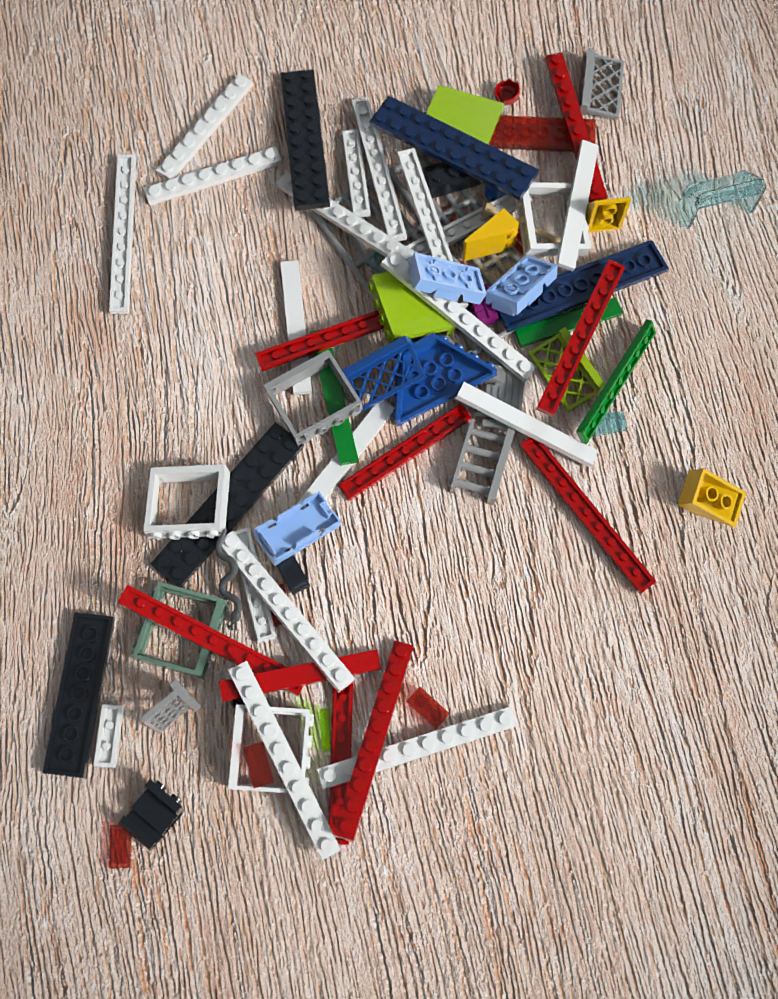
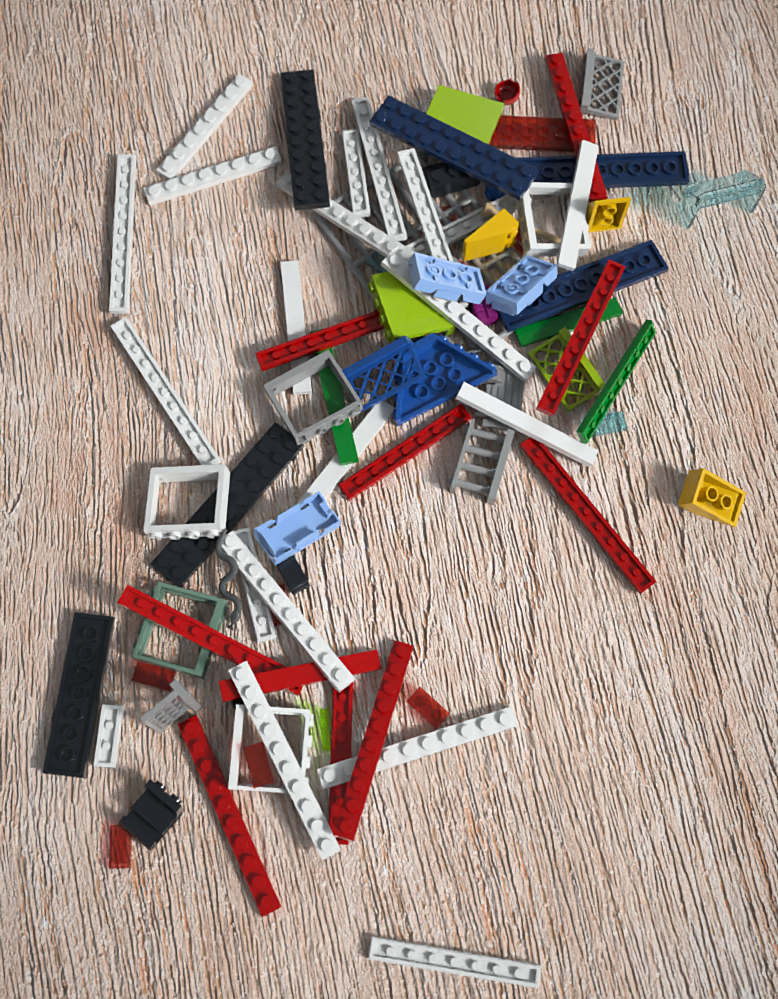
none -> white plate [111,317,221,465]
none -> clear red tile [131,661,177,692]
none -> red plate [178,715,282,917]
none -> white tile [368,936,541,989]
none -> dark blue plate [517,151,690,188]

